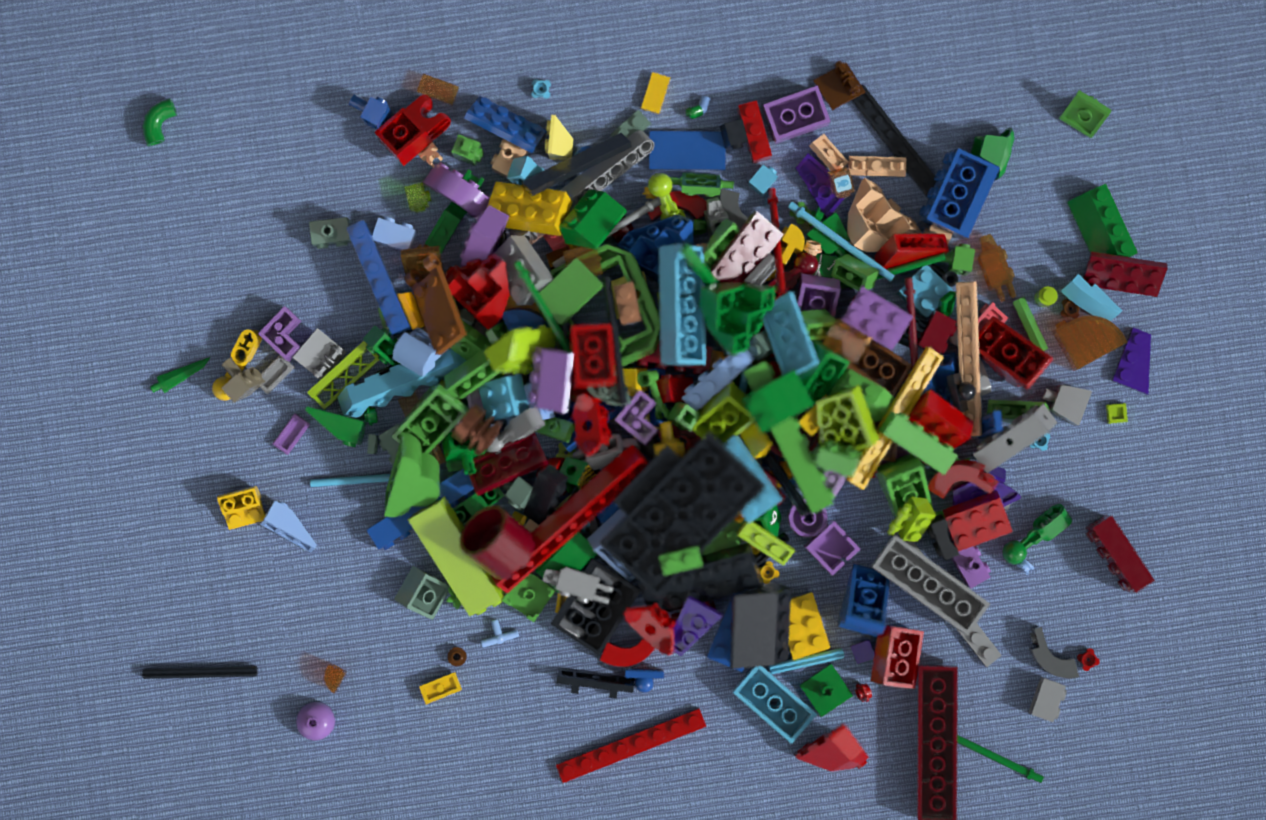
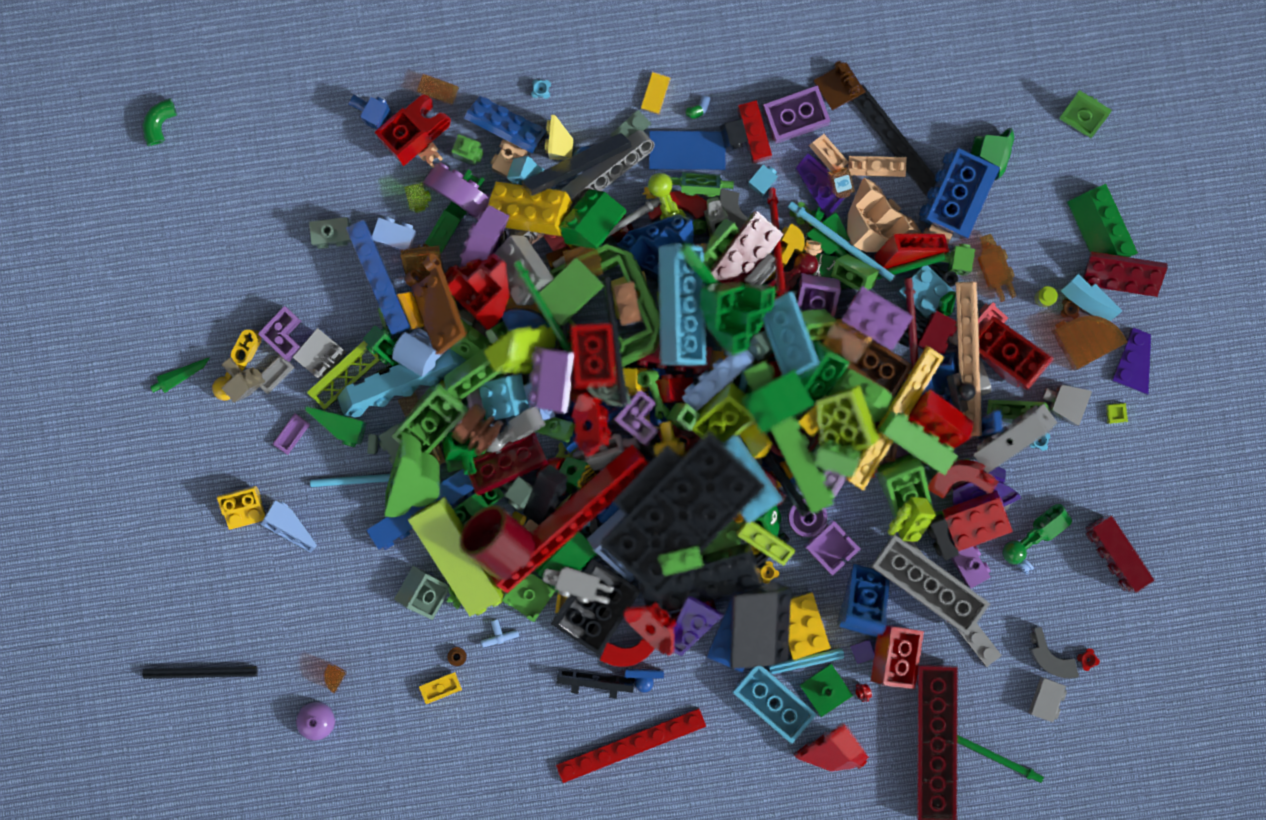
green plate [364,406,378,426] -> none
bright green tile [1013,297,1049,351] -> none

